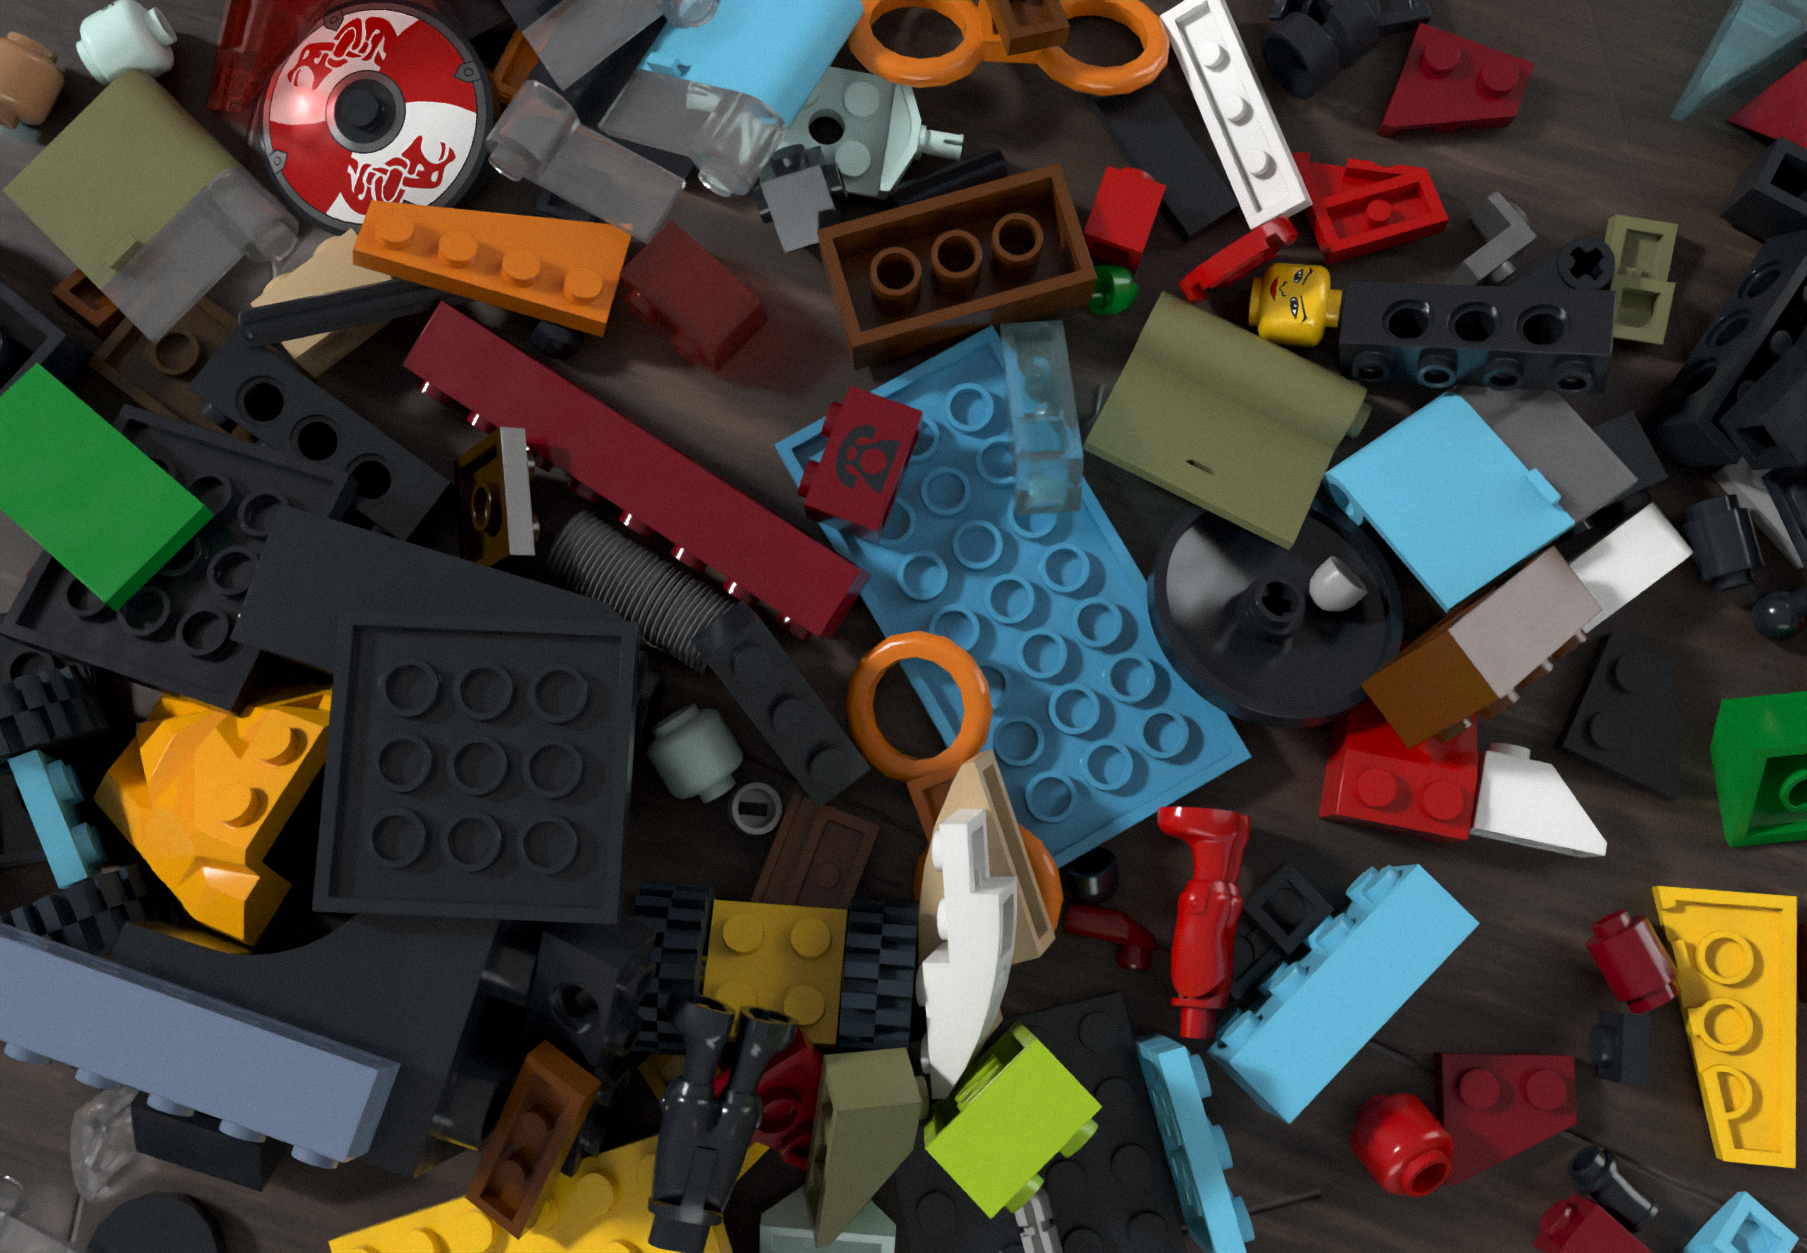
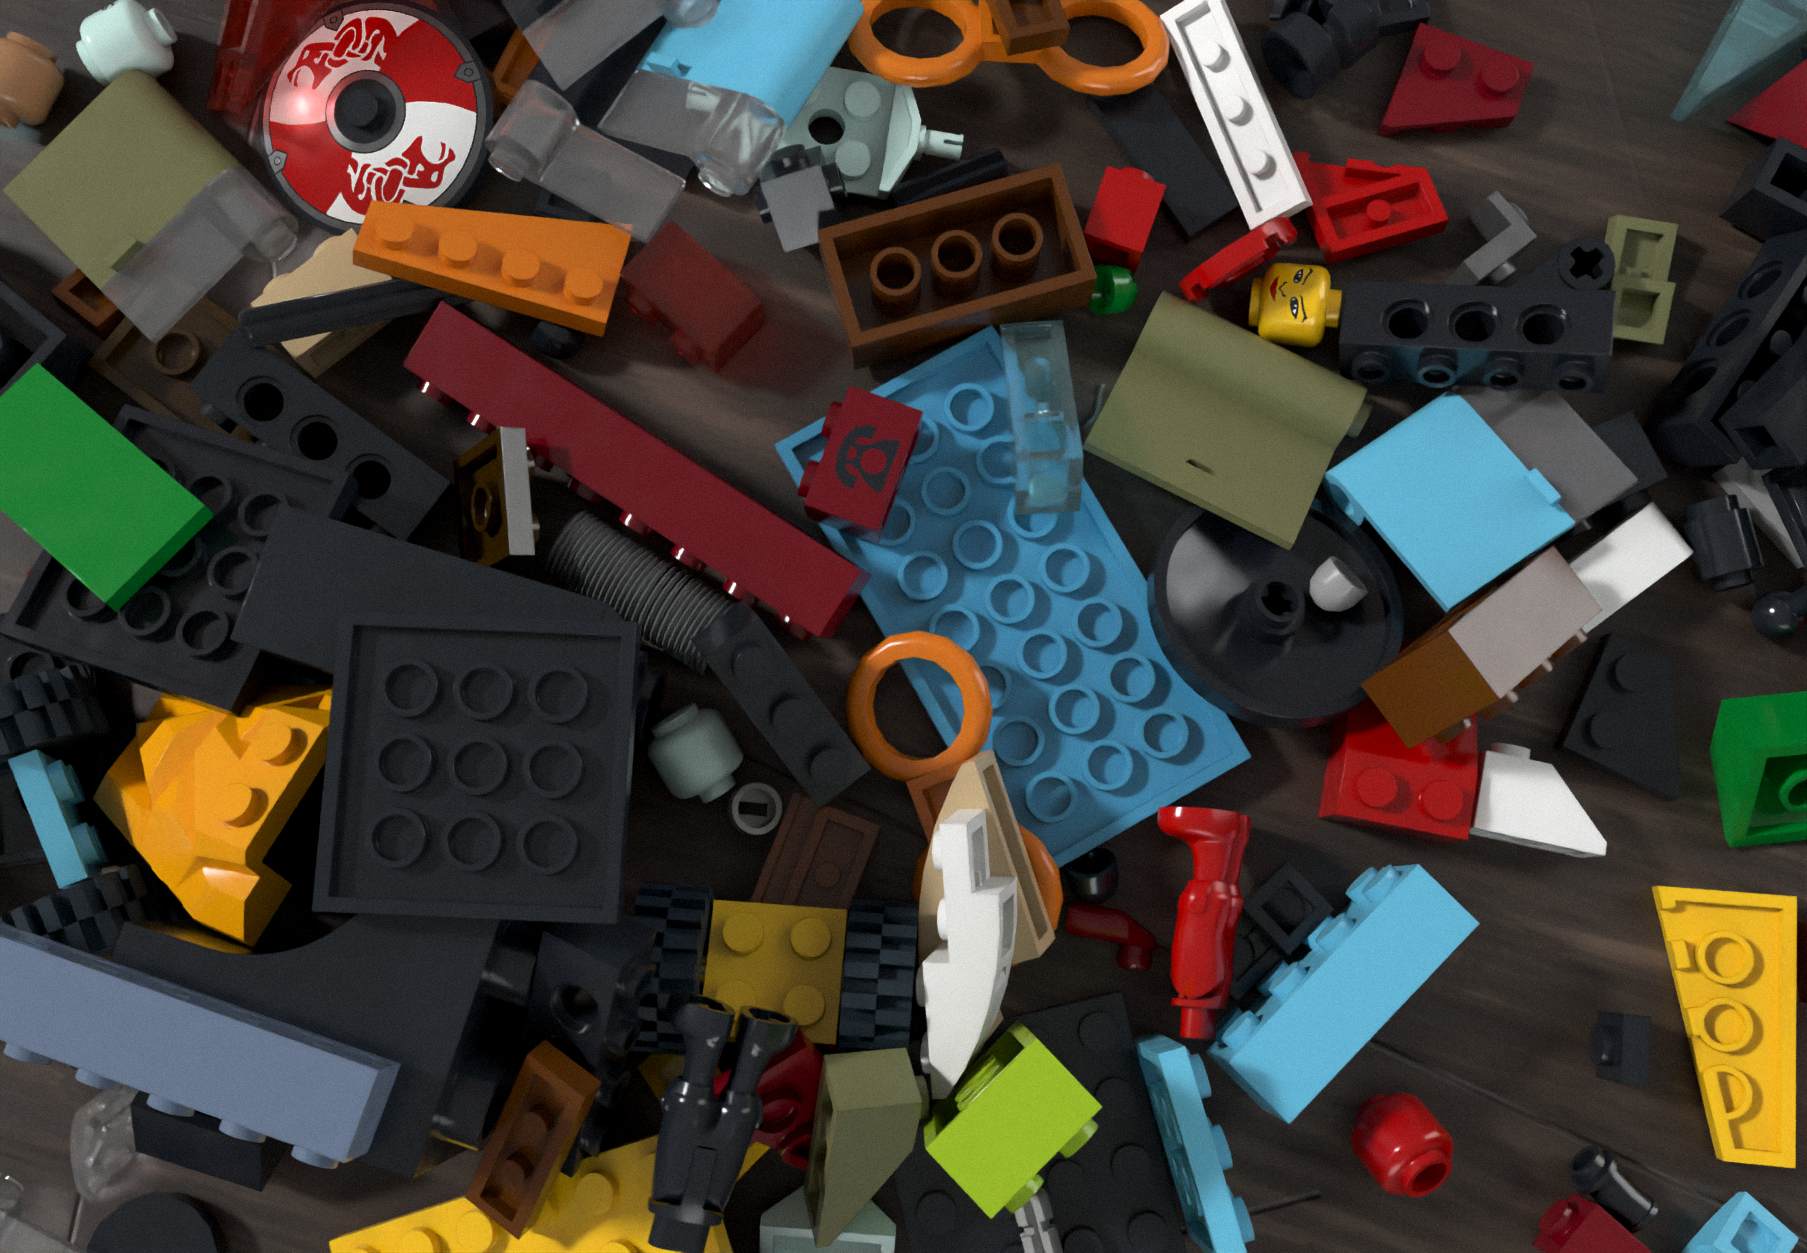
dark red wing [1434,1051,1577,1185] -> none
dark red brick [1584,909,1681,1014] -> none

